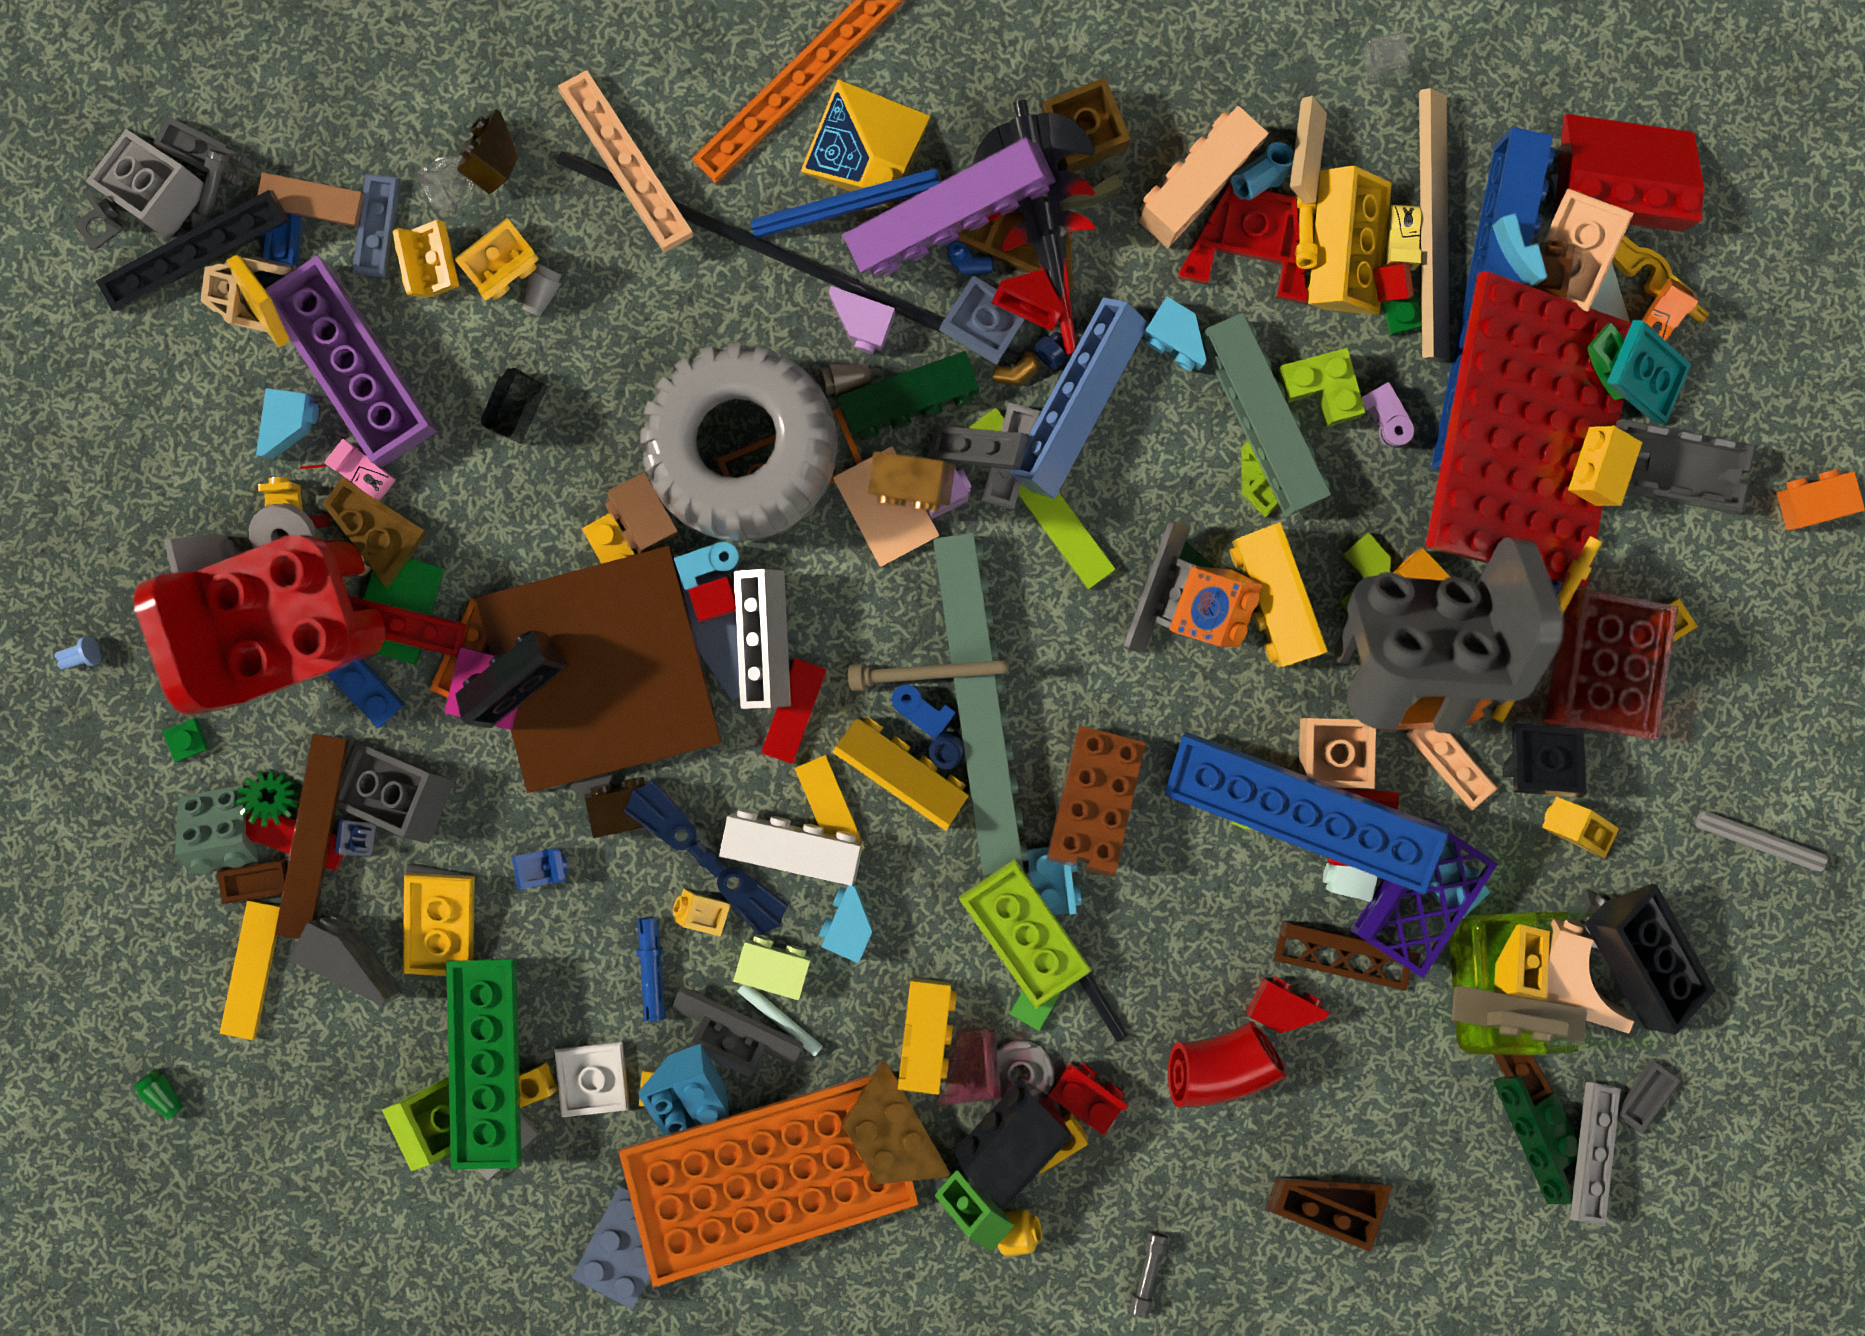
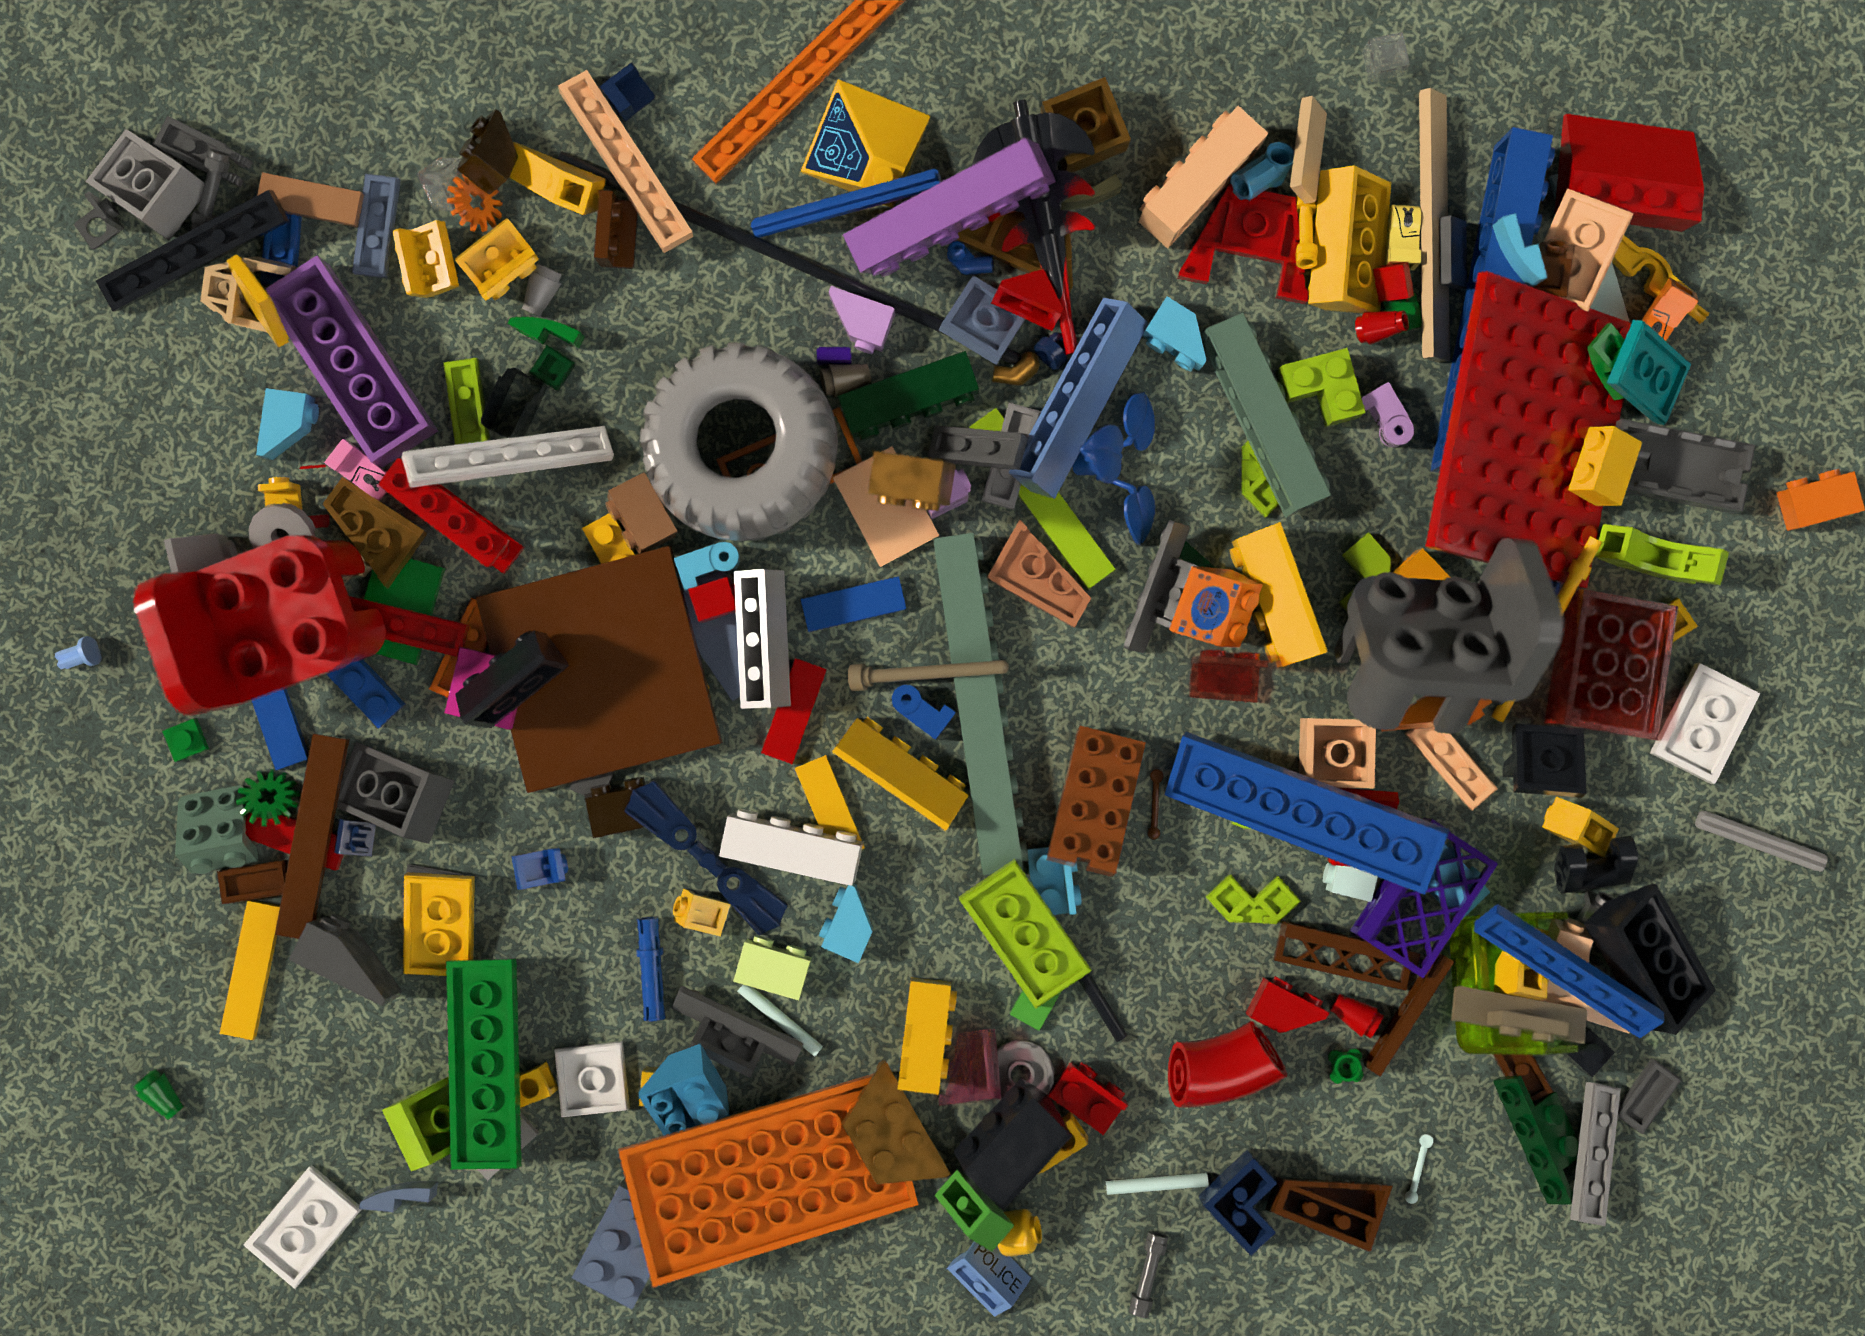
dark blue tile [929,733,964,770] -> none
none -> white tile [244,1165,362,1289]
none -> blue tile [252,689,309,770]
none -> sand blue slope [359,1181,438,1213]
none -> red fence [379,458,525,574]
none -> white tile [402,426,614,488]
none -> lime tile [443,358,490,445]
none -> orange gear [447,174,503,232]
none -> green slope [507,317,585,349]
none -> yellow slope [509,142,607,215]
none -> dark green tile [529,345,576,392]
none -> reddish brown bracket [594,190,638,269]
none -> dark blue panel [600,63,655,122]
none -> blue tile [801,576,907,632]
none -> dark purple tile [817,347,852,366]
none -> medium blue panel [947,1241,1031,1317]
none -> nougat wing [987,520,1091,628]
none -> blue plant [1072,392,1155,545]
none -> light aqua bar [1106,1173,1209,1195]
none -> reddish brown hinge [1147,769,1164,840]
none -> clear red bracket [1189,649,1269,703]
none -> dark blue brick [1198,1150,1277,1256]
none -> lime tile [1205,874,1301,924]
none -> green plate [1328,1048,1364,1084]
none -> red cone [1330,994,1384,1039]
none -> red cone [1355,310,1409,345]
none -> reddish brown tile [1363,954,1454,1077]
none -> light aqua hinge [1405,1134,1433,1204]
none -> dark grey tile [1439,215,1467,289]
none -> blue plate [1474,904,1664,1039]
none -> black connector [1554,836,1638,894]
none -> black brick [1556,1027,1615,1077]
none -> lime arch [1595,524,1729,585]
none -> white plate [1650,663,1760,784]

